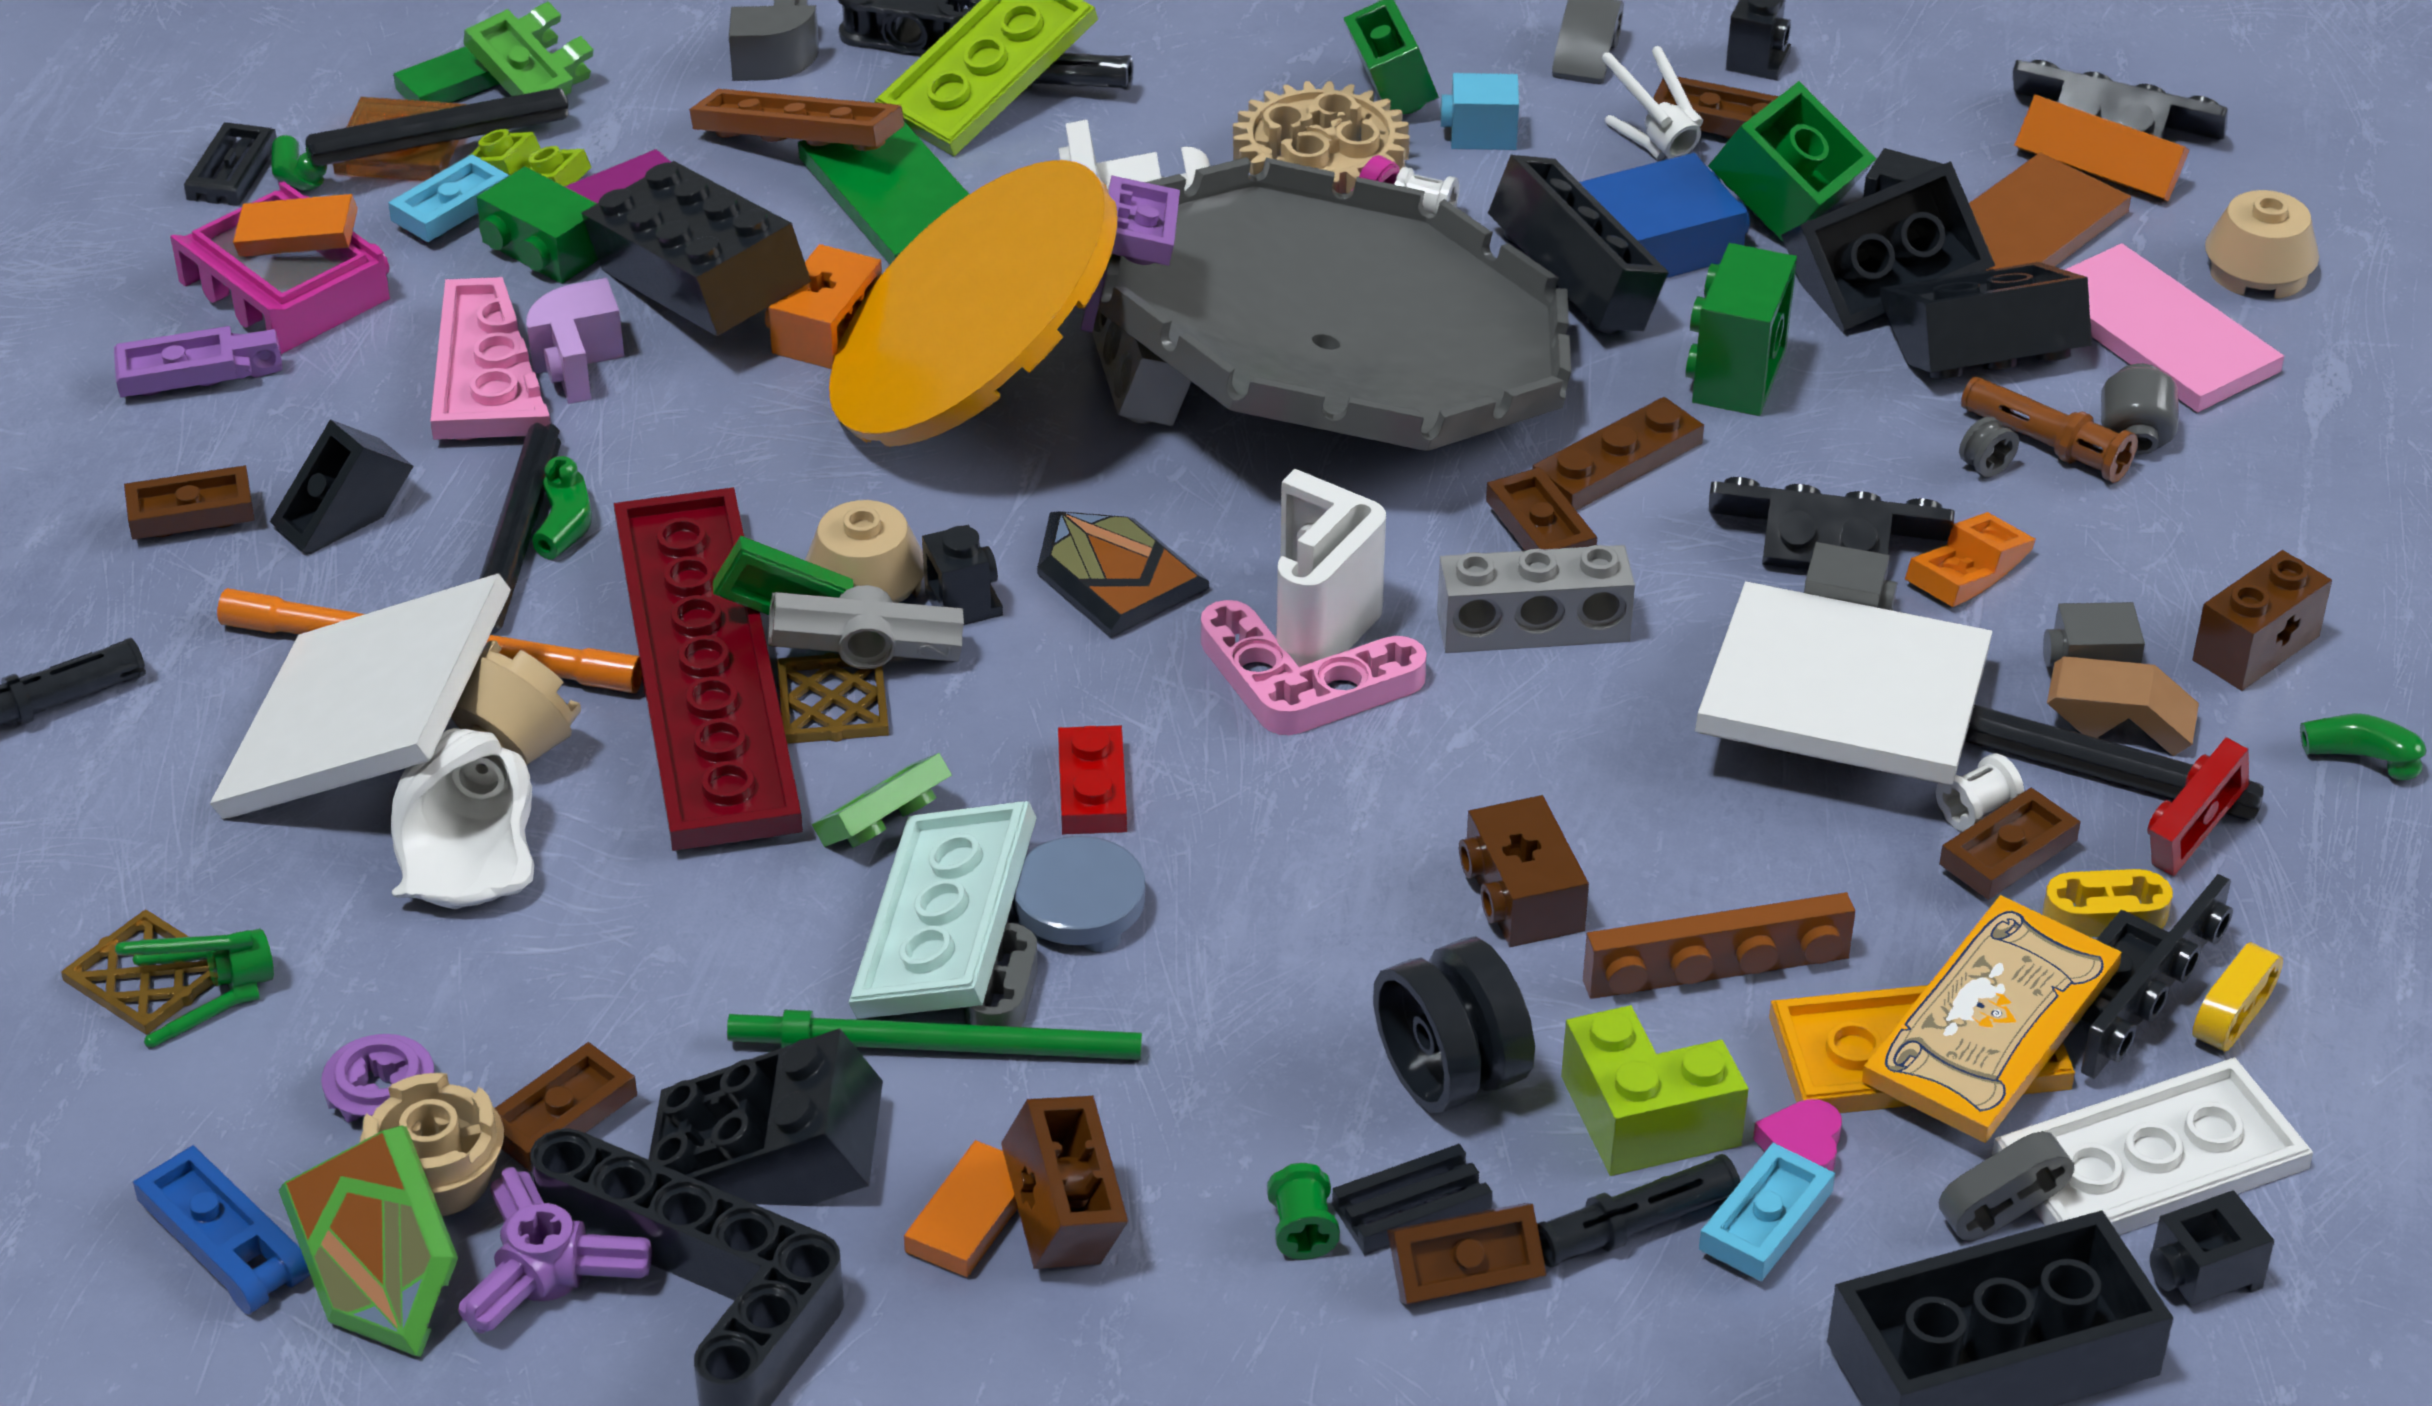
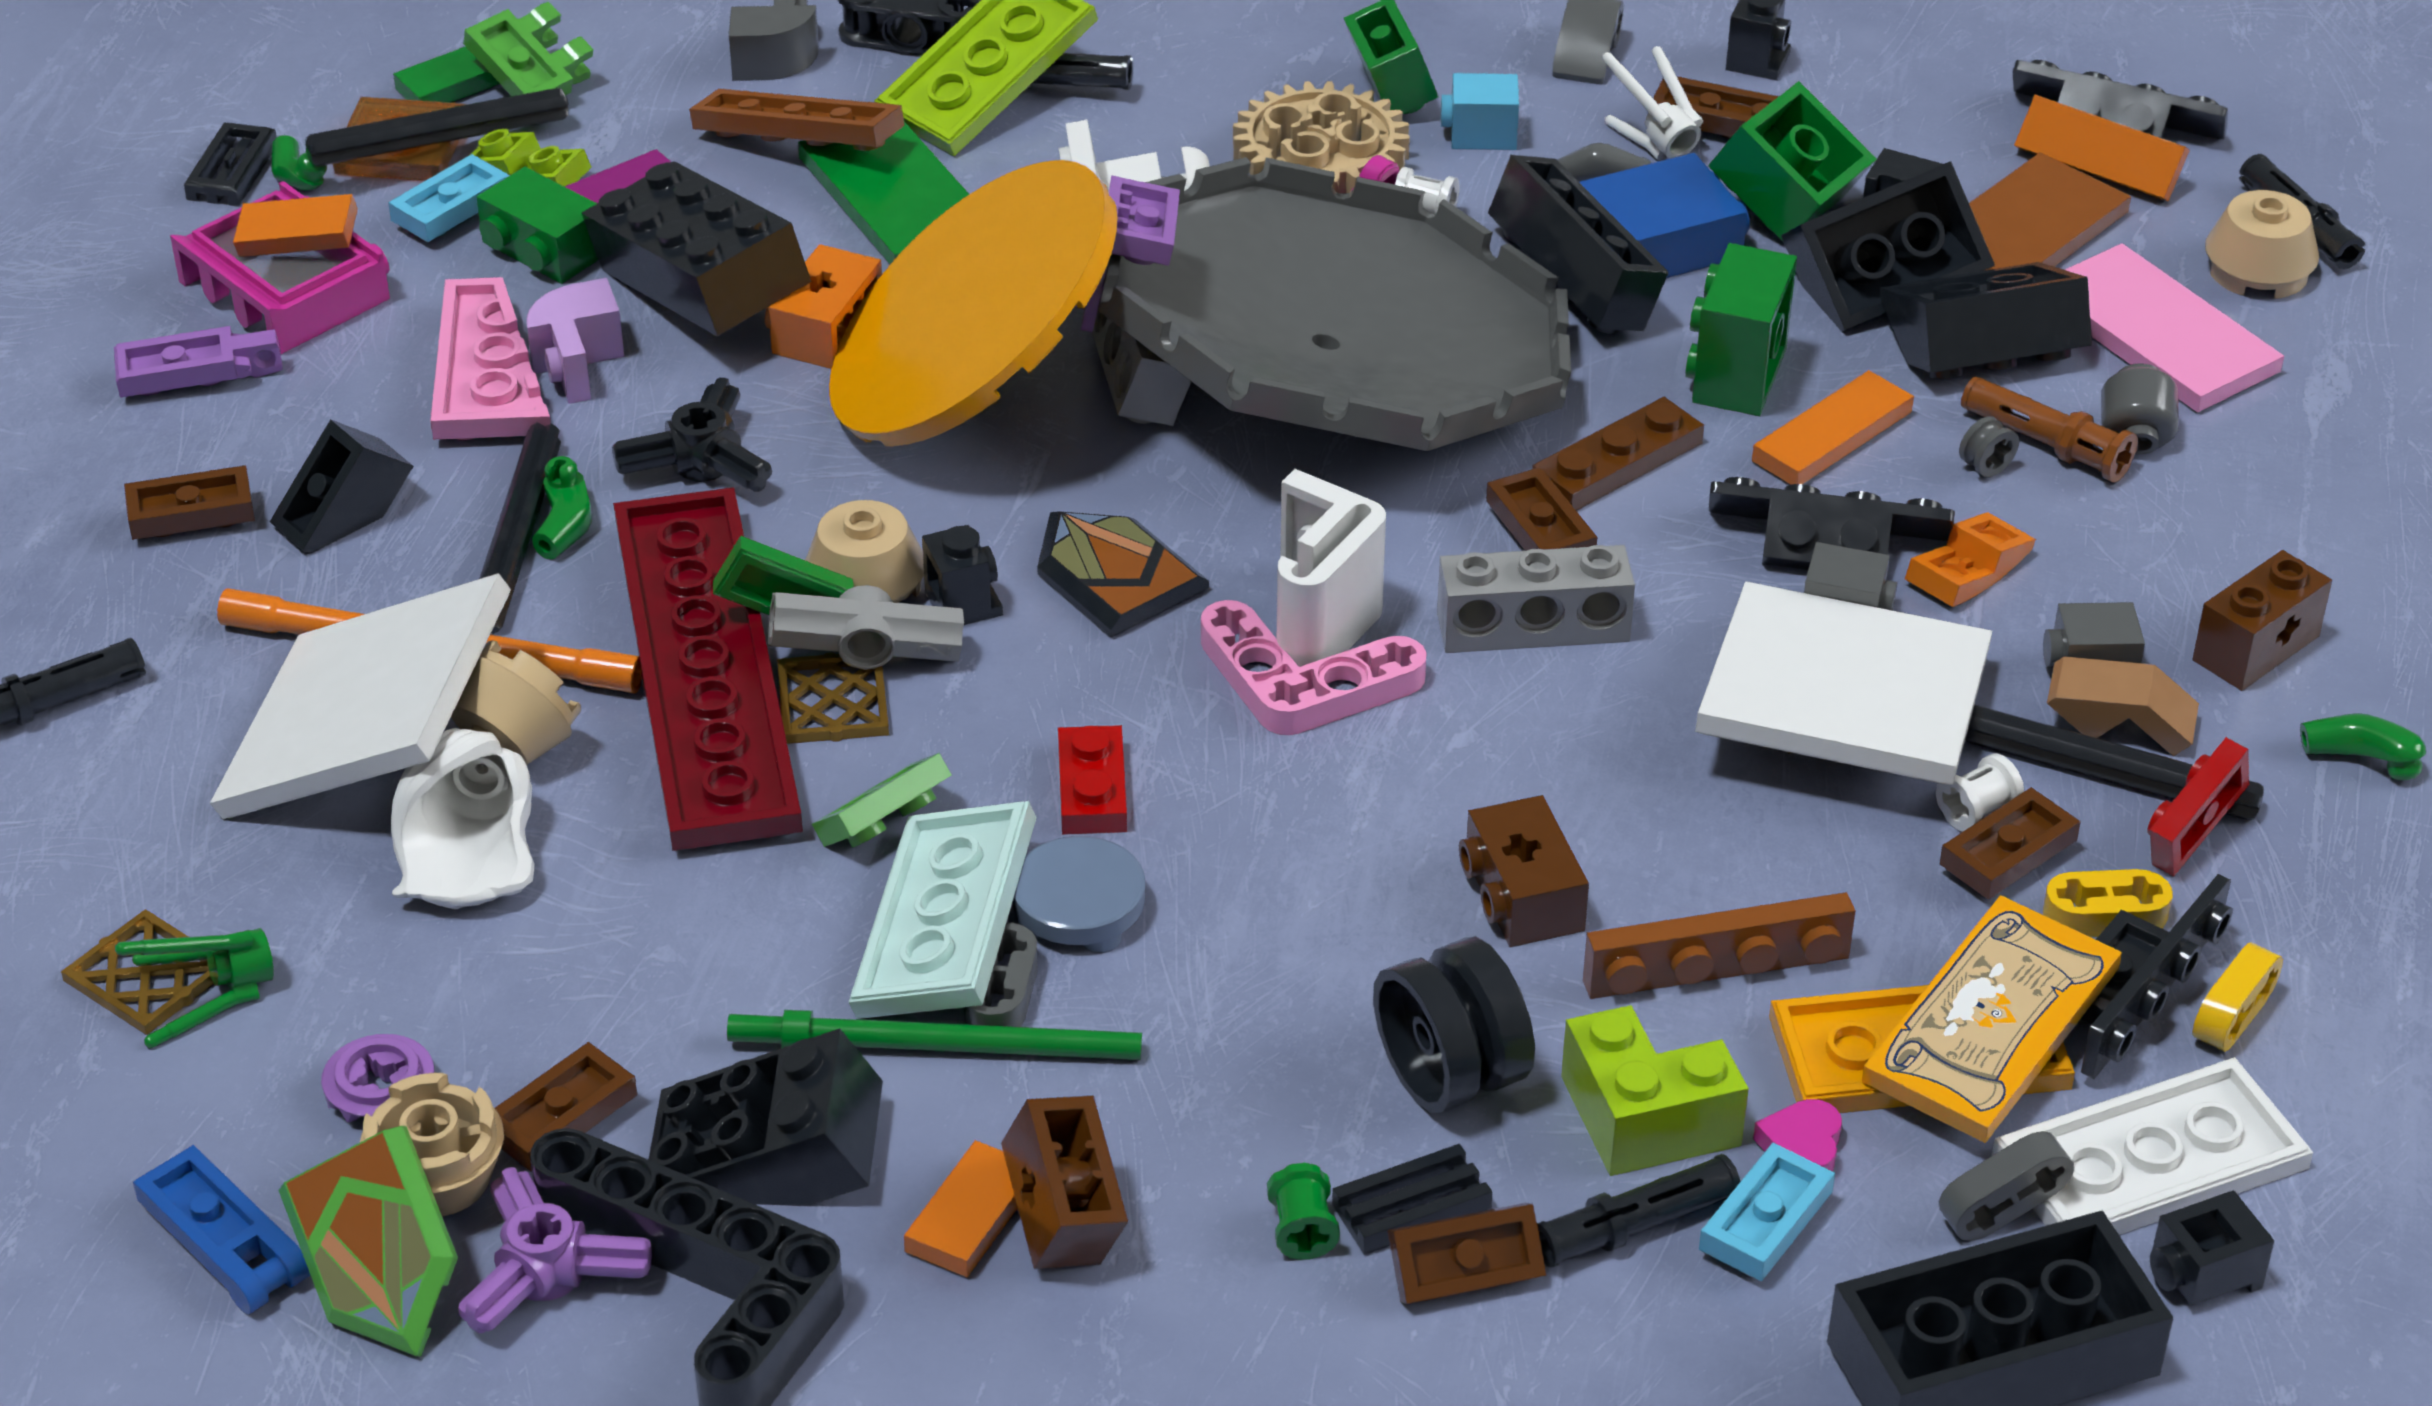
none -> black bush [612,377,772,492]
none -> dark grey arm [1557,142,1651,182]
none -> orange tile [1752,370,1914,485]
none -> black pin [2239,154,2366,270]

